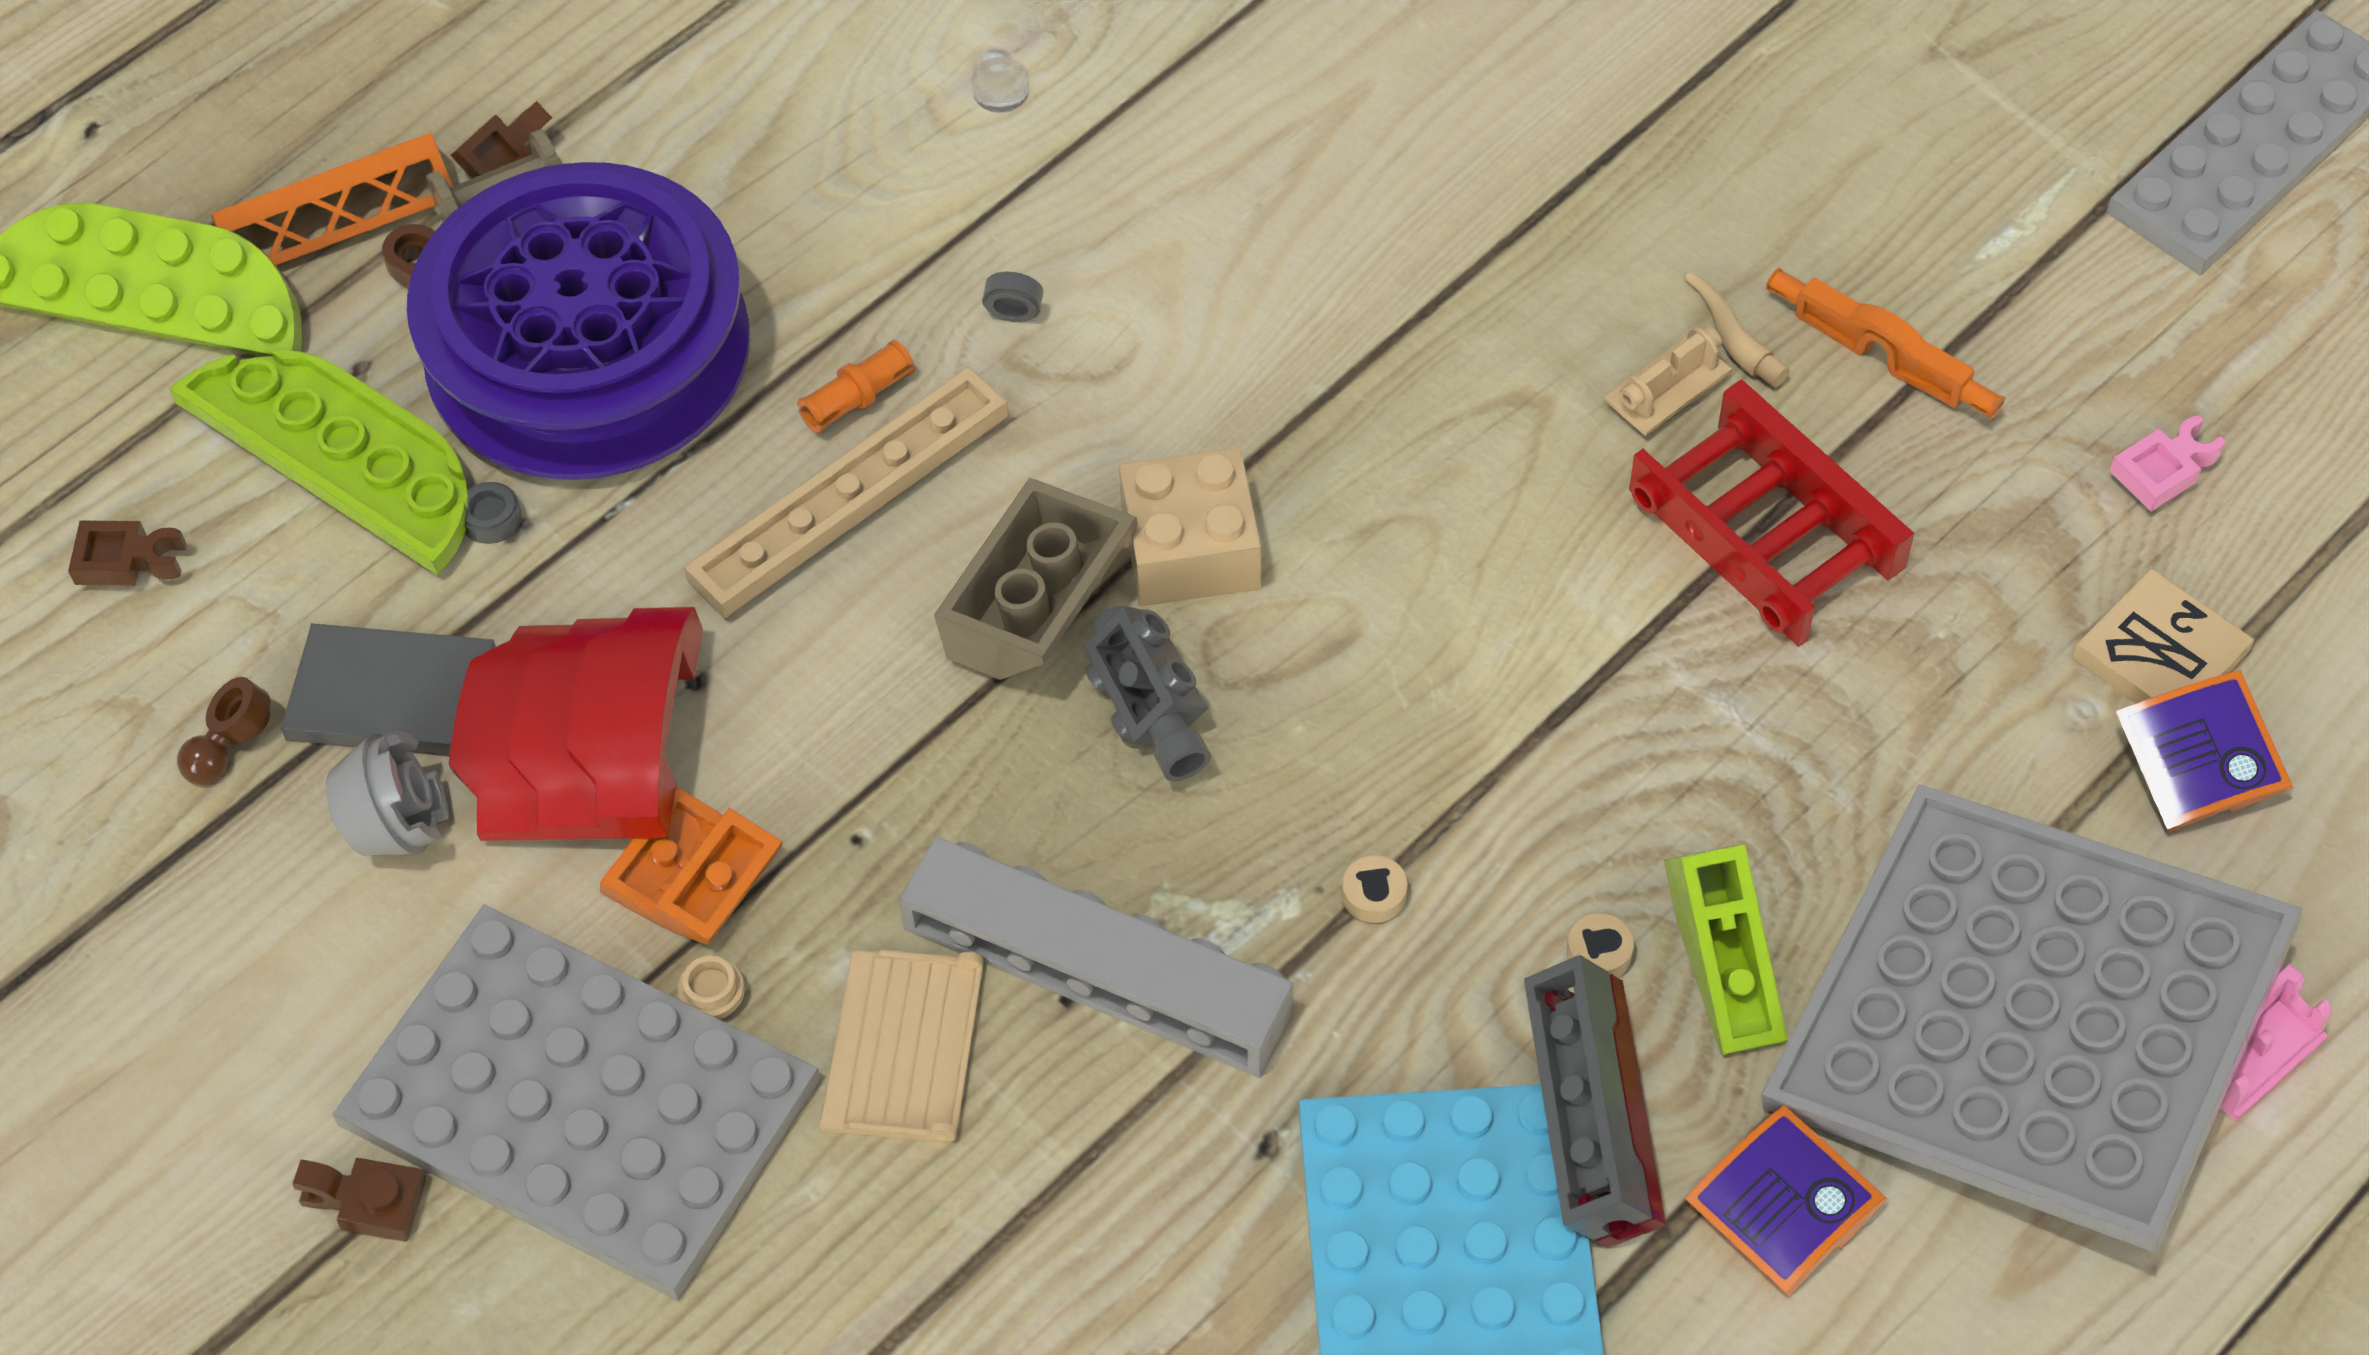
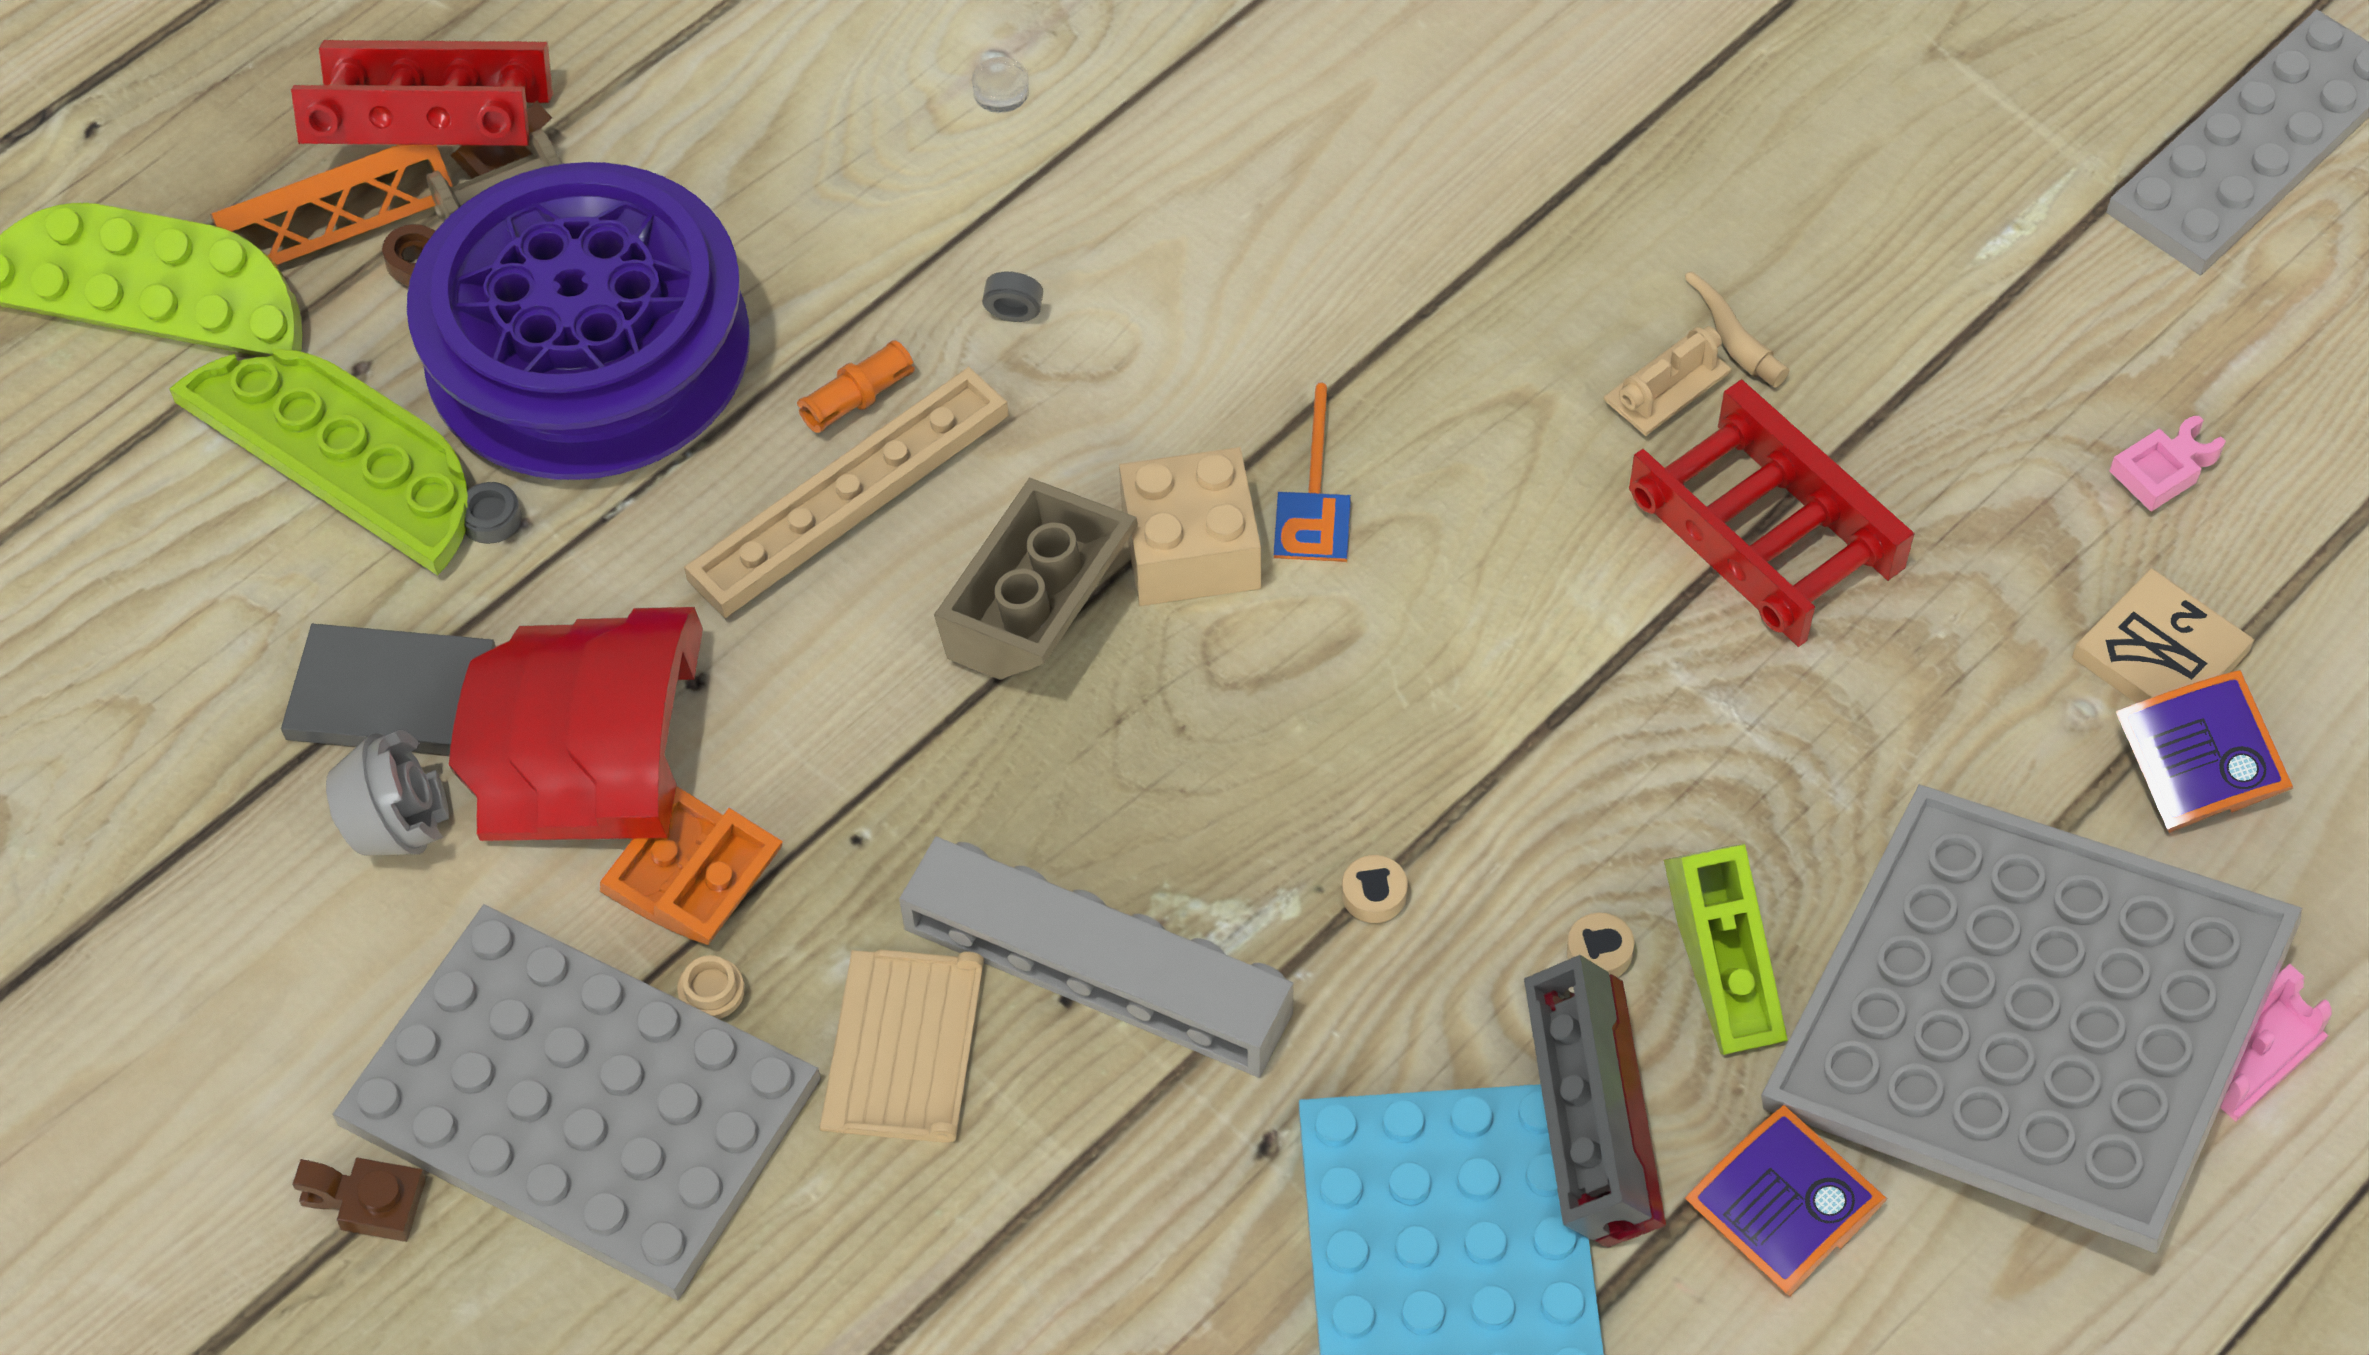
reddish brown plate [68,520,187,586] -> none
reddish brown plate [177,677,270,786] -> none
dark grey brick [1083,605,1211,781] -> none
orange piece [1766,268,2005,419] -> none
none -> red fence [291,40,553,146]
none -> piece [1273,382,1351,562]

